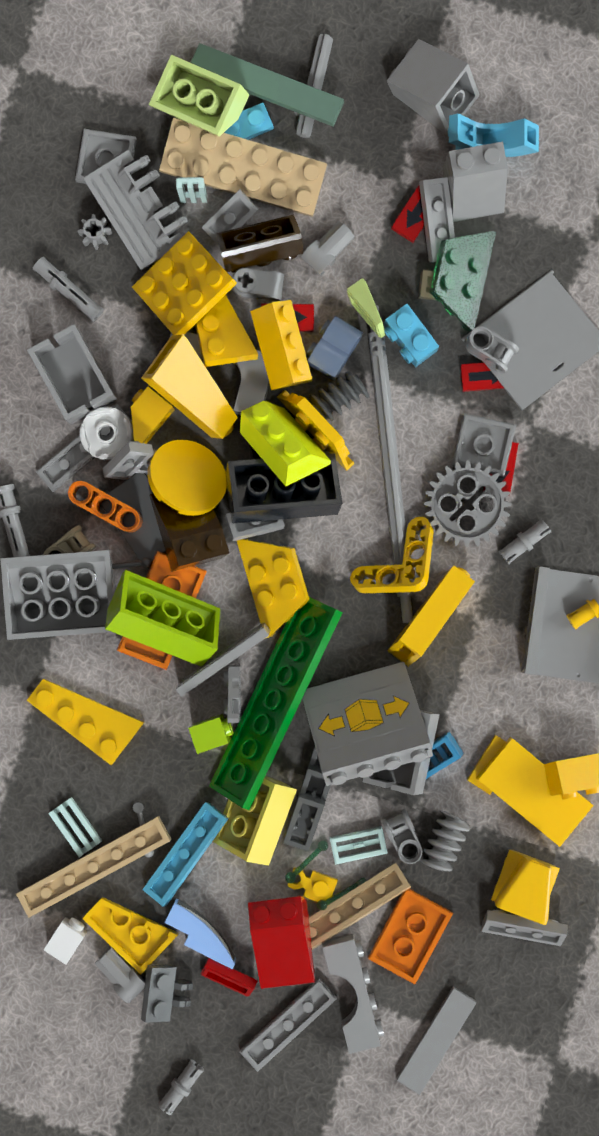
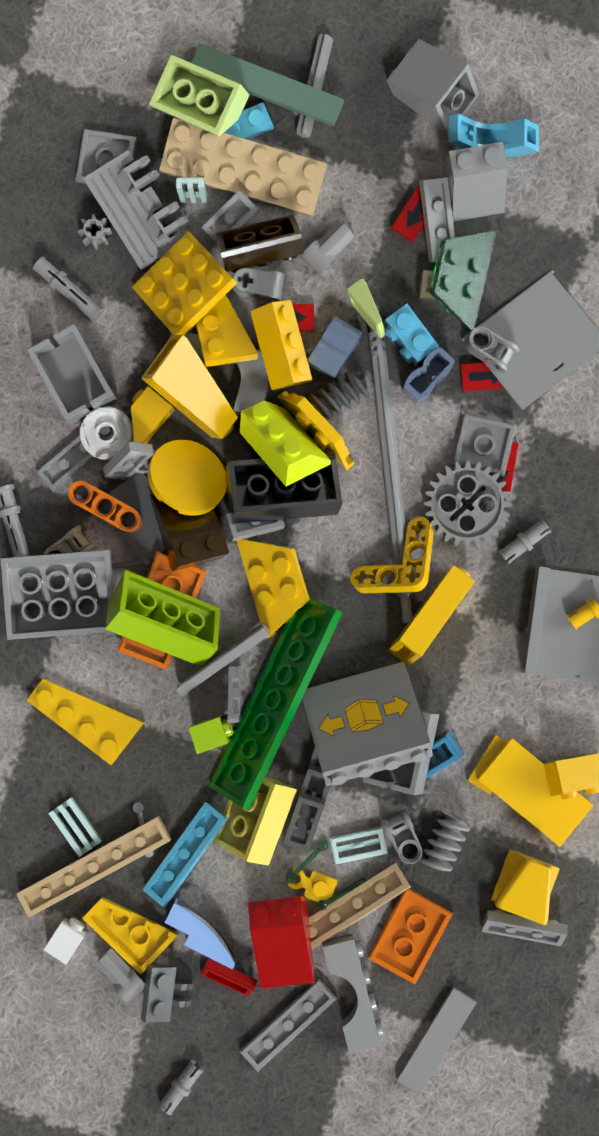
none -> sand blue brick [402,347,455,404]

